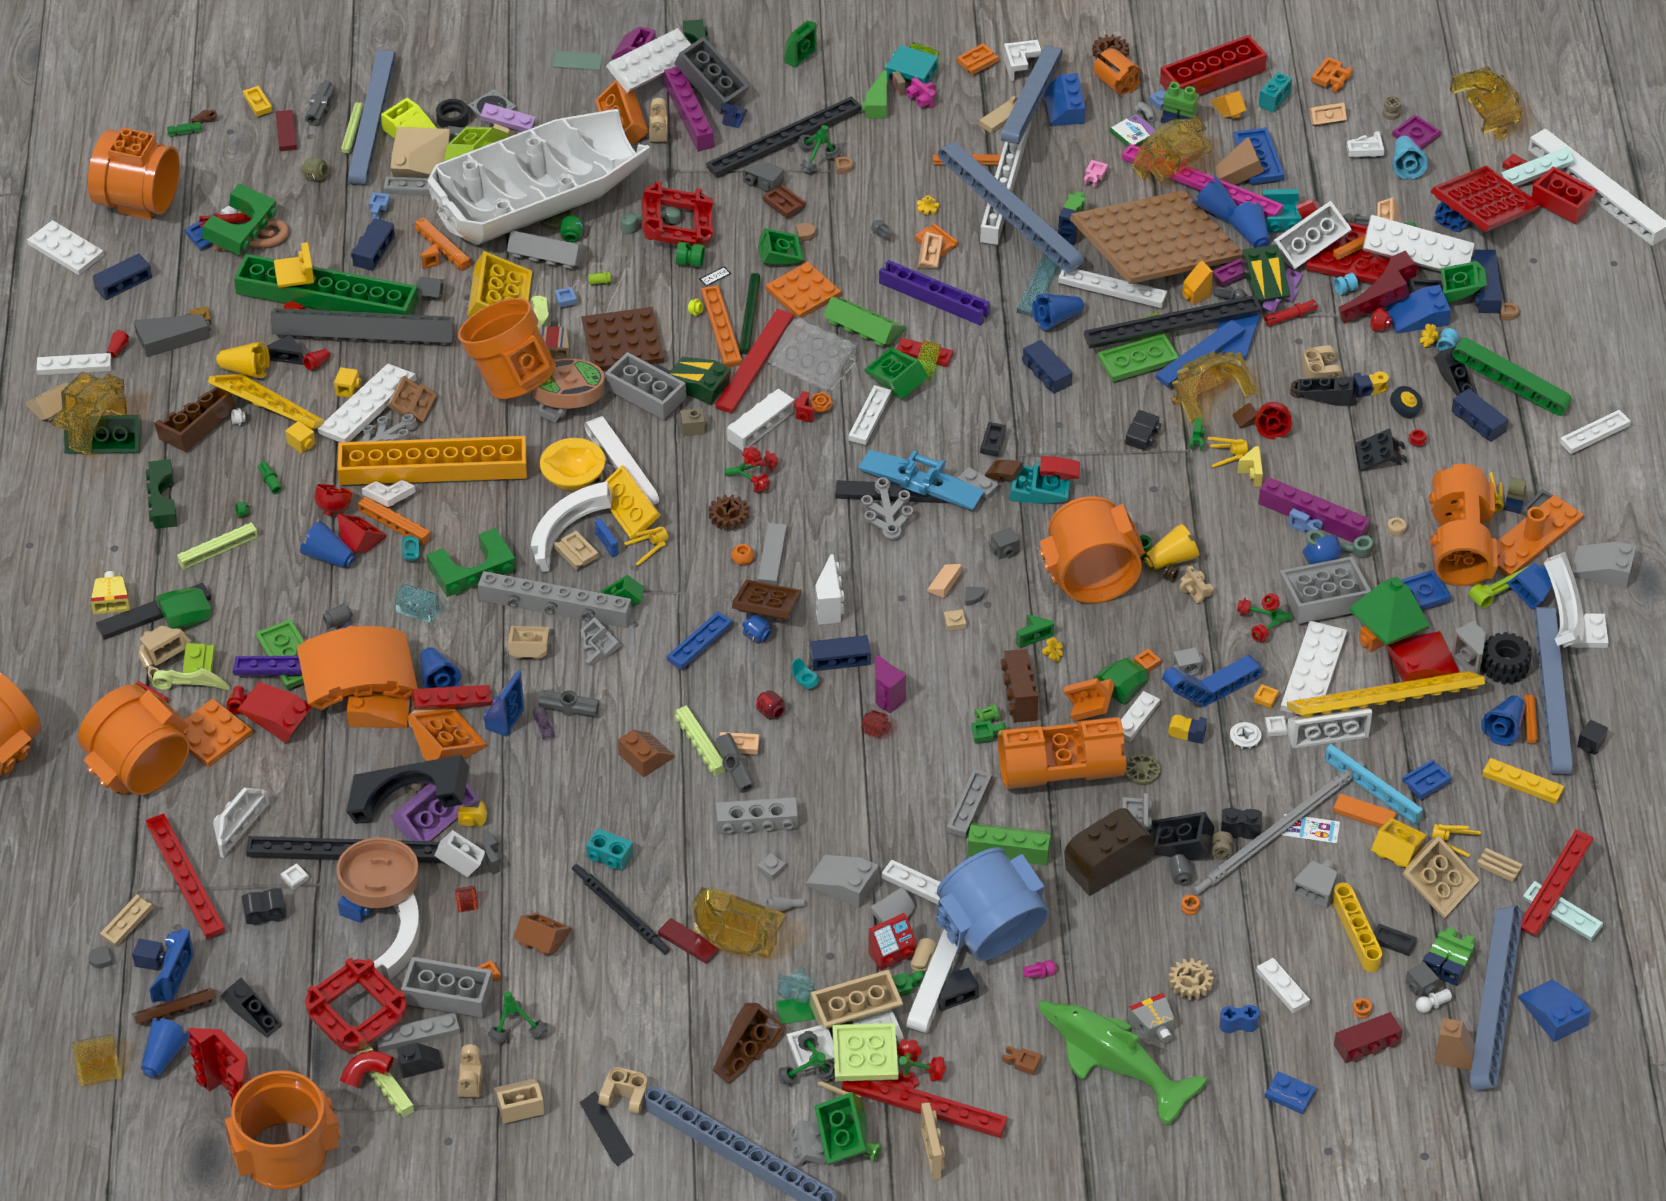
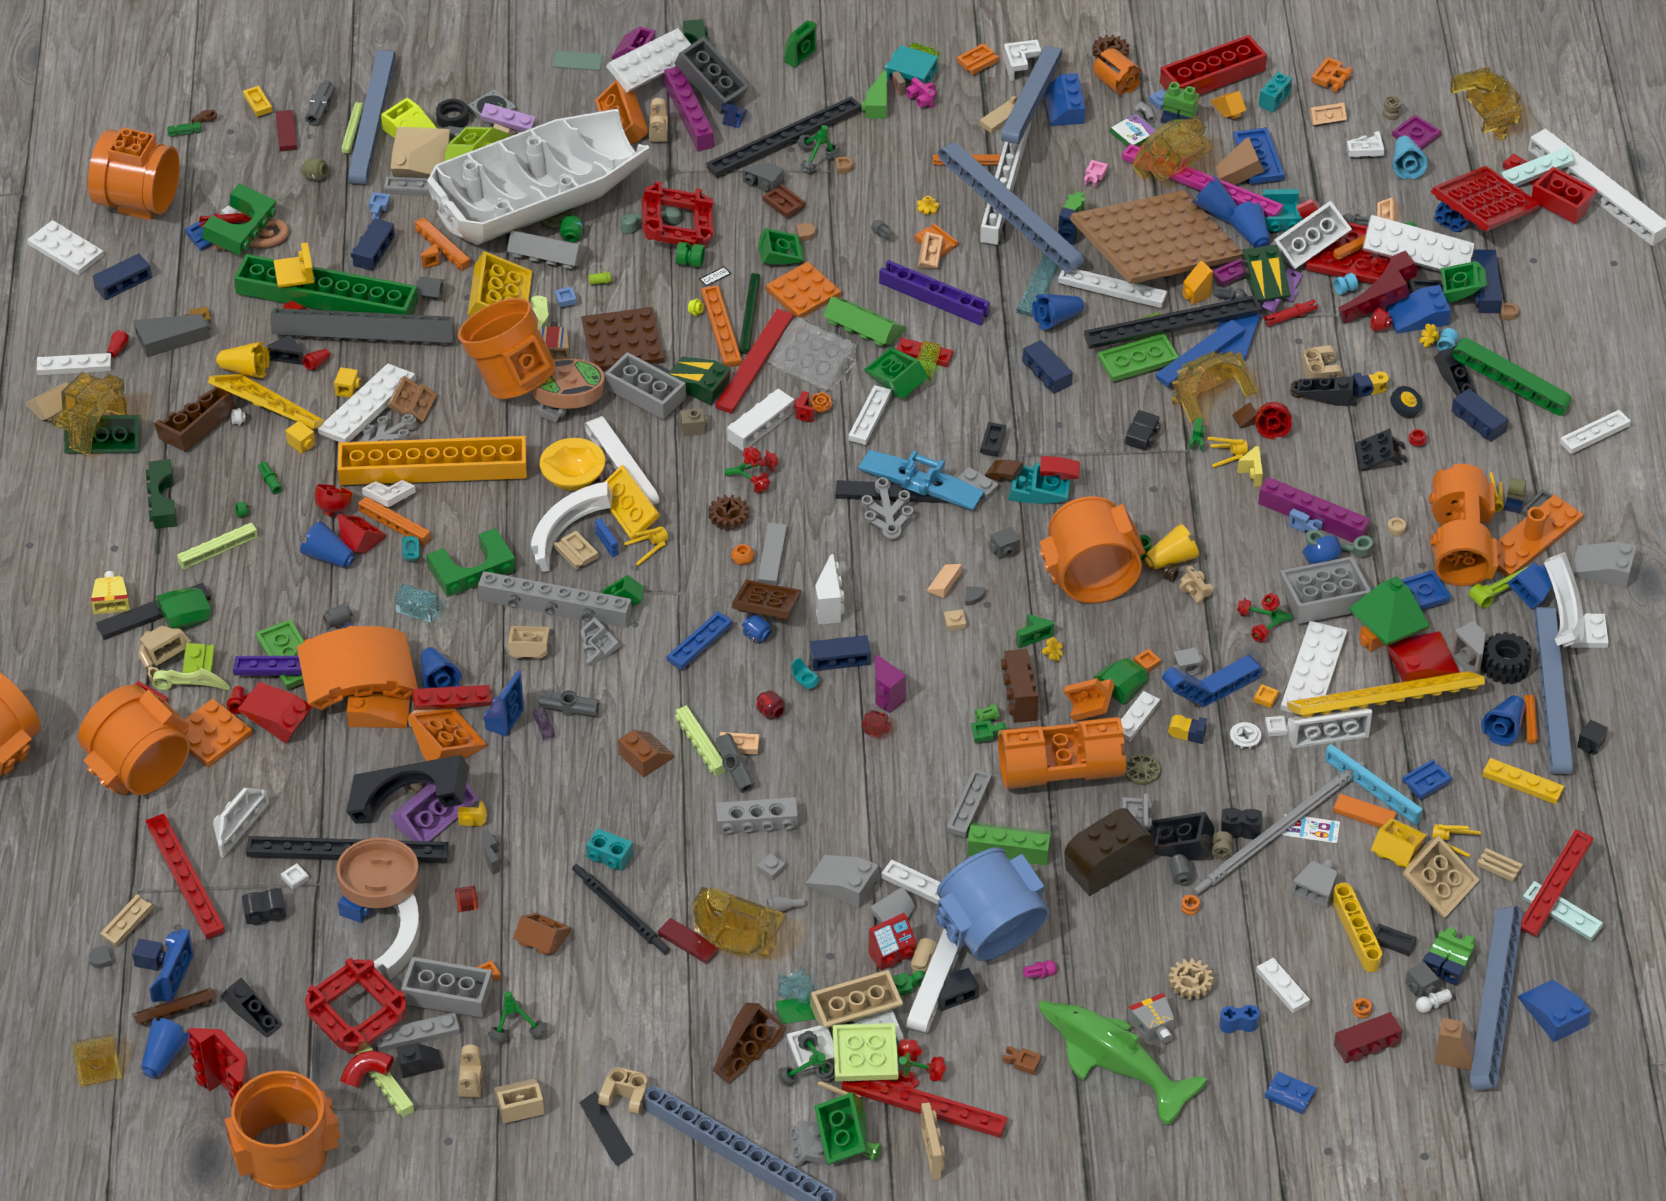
white brick [434,830,485,877] -> none

